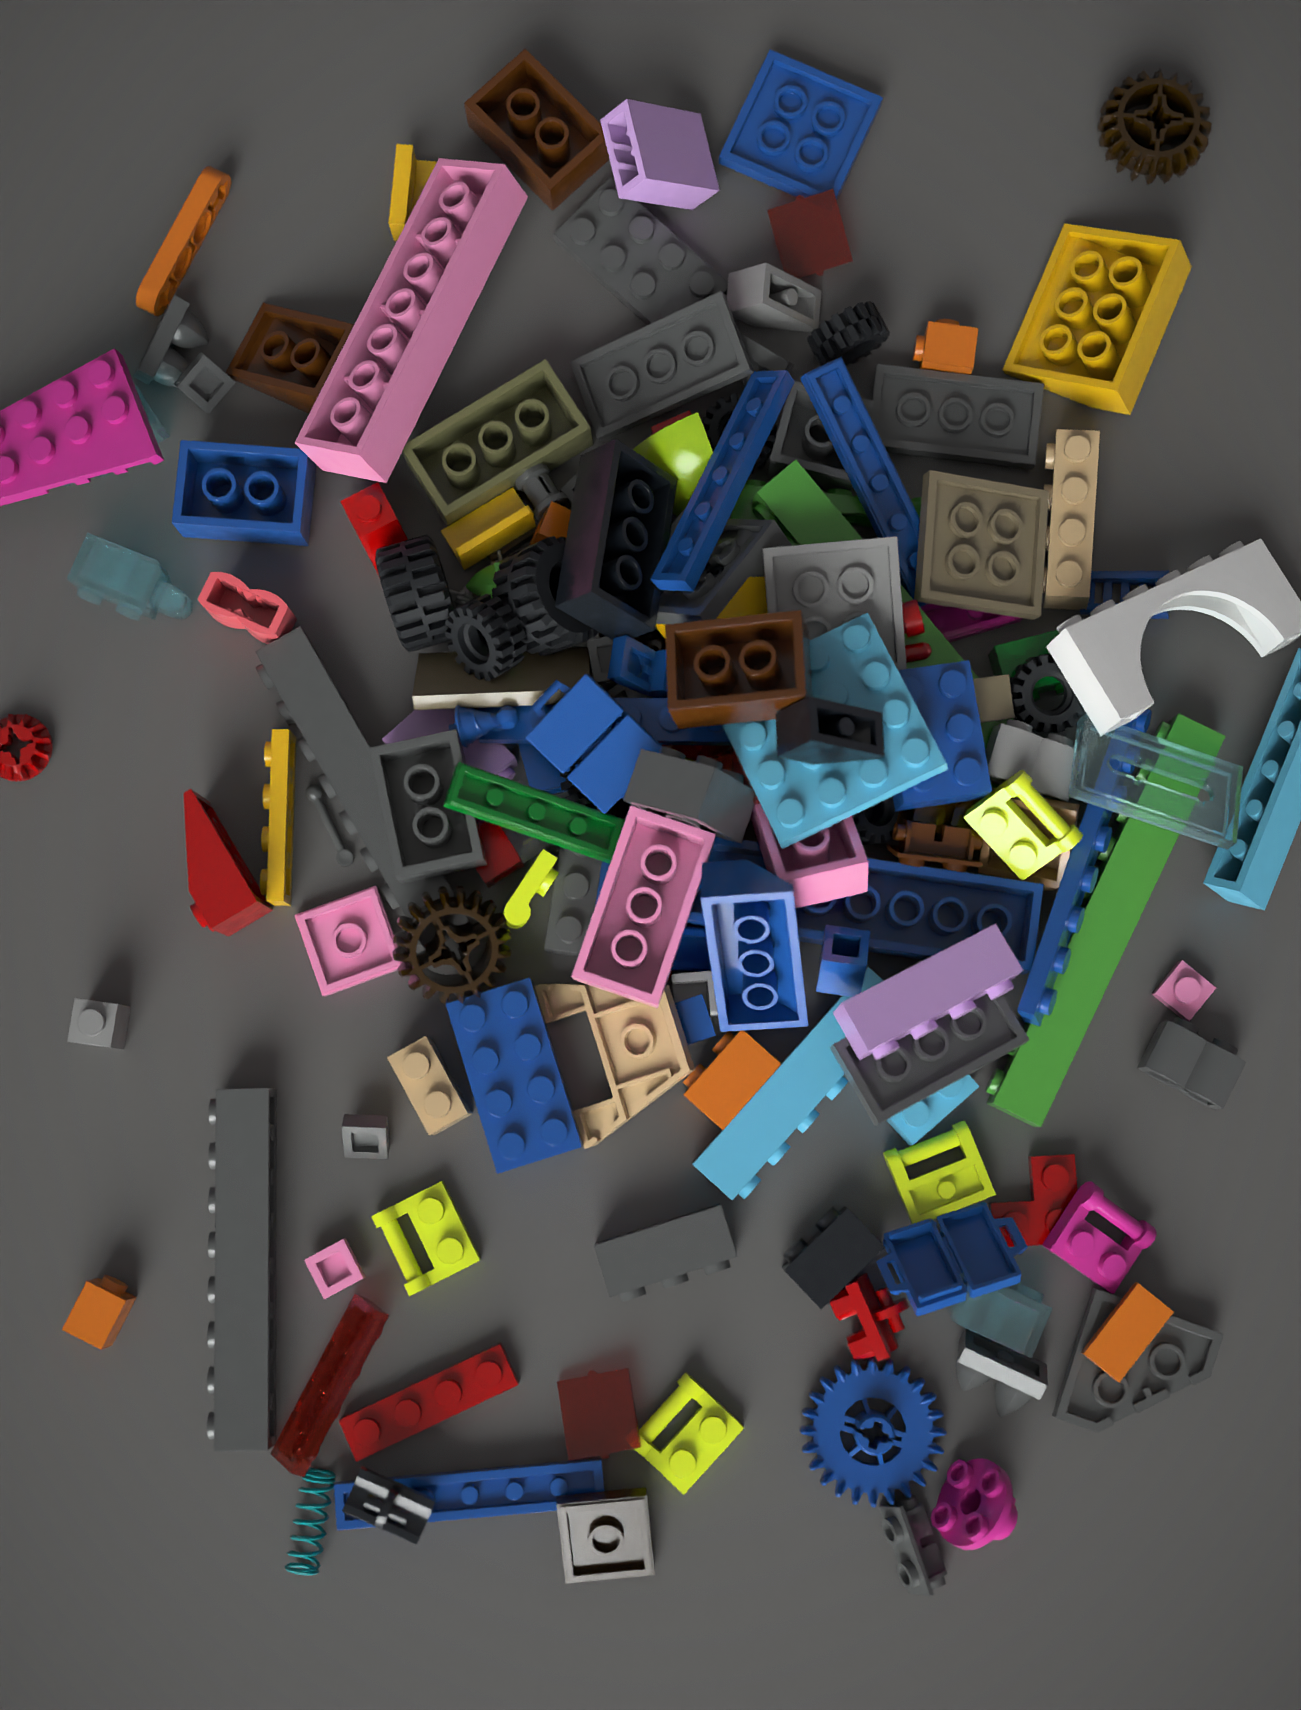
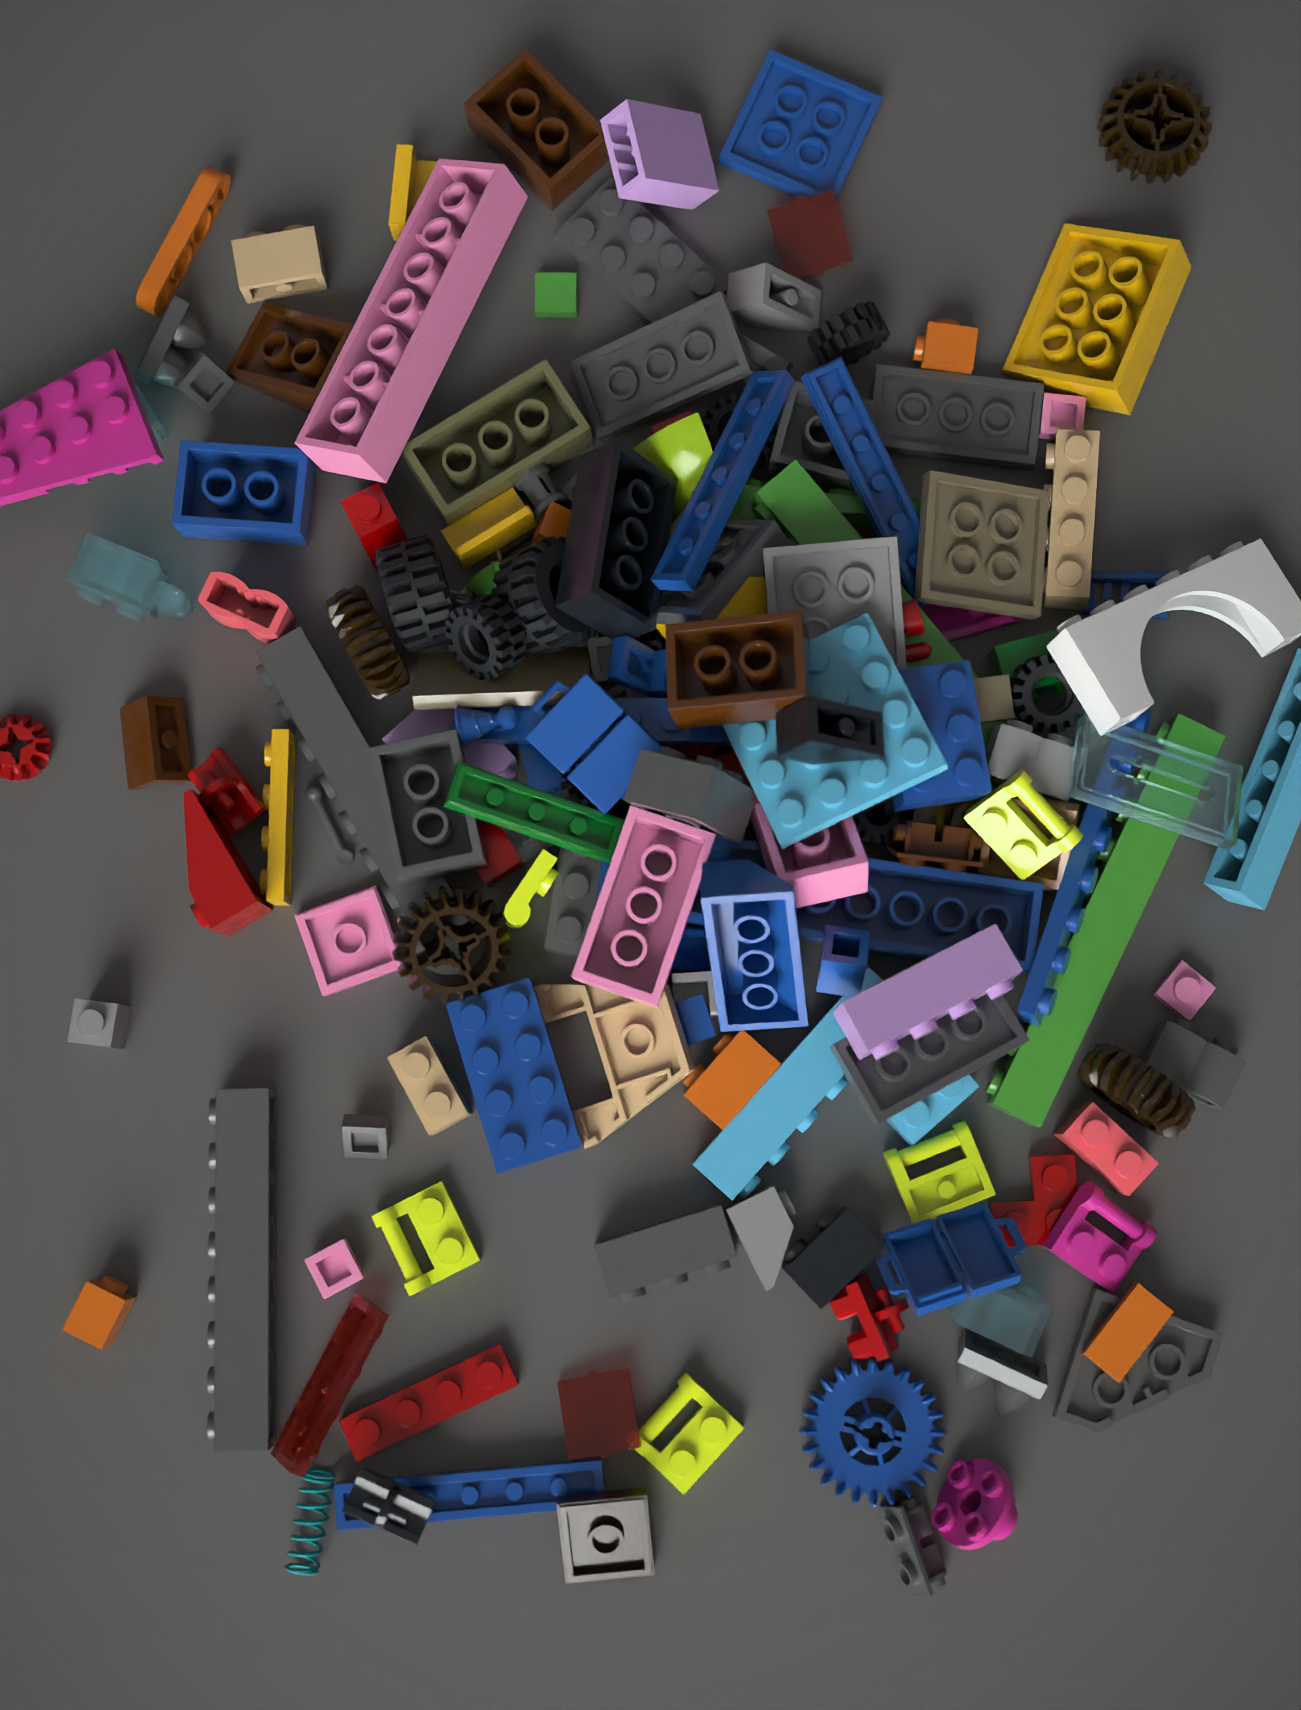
none -> reddish brown panel [120,696,192,790]
none -> red hips [187,747,267,835]
none -> tan brick [231,224,328,304]
none -> dark brown gear [325,585,410,700]
none -> bright green tile [535,272,577,318]
none -> light grey slope [725,1185,796,1291]
none -> bright pink plate [1038,392,1086,440]
none -> coral brick [1054,1102,1159,1196]
none -> dark brown gear [1077,1043,1196,1138]

